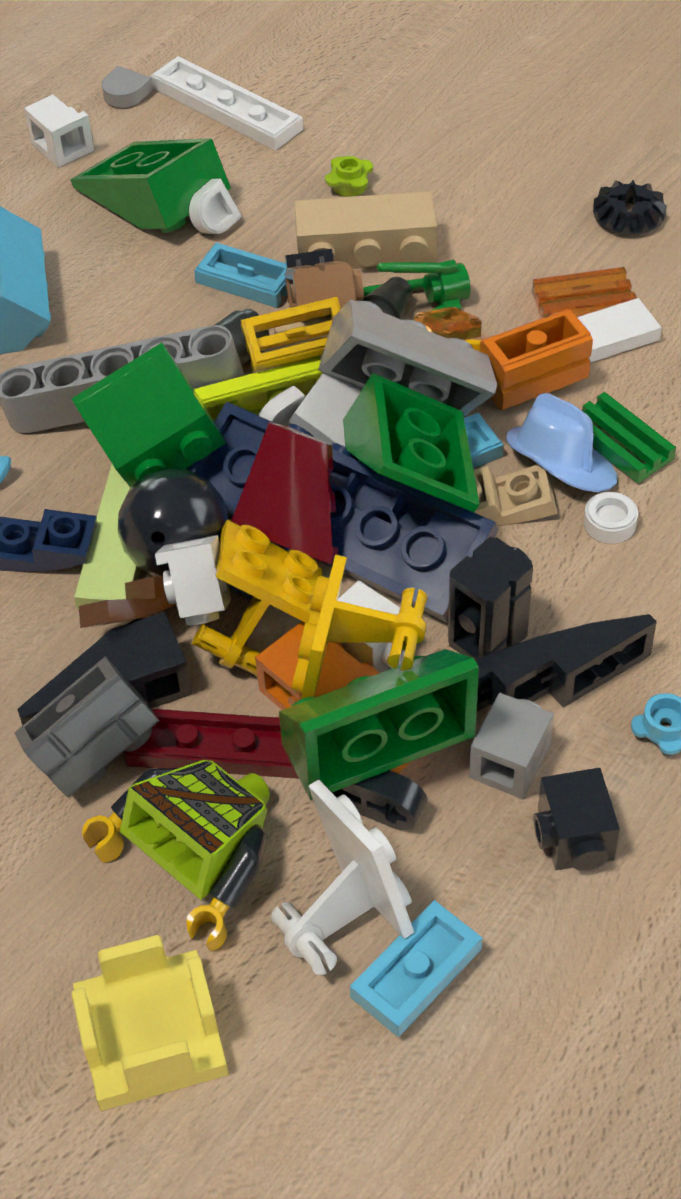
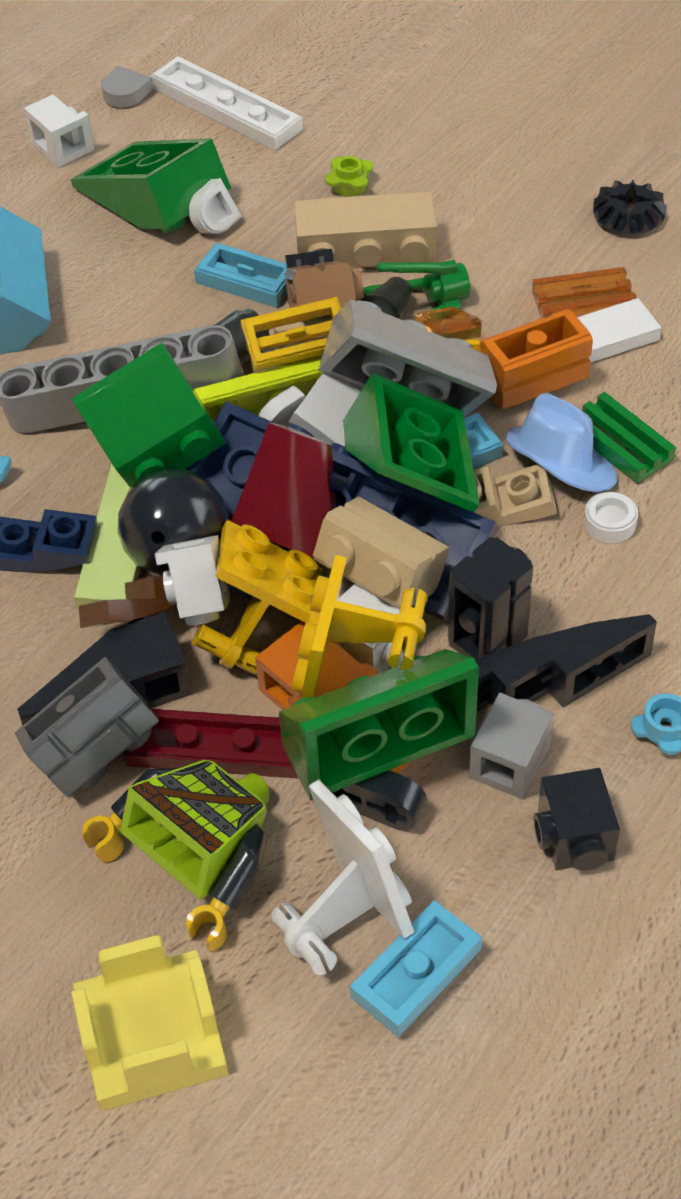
none -> tan brick [313,497,450,609]

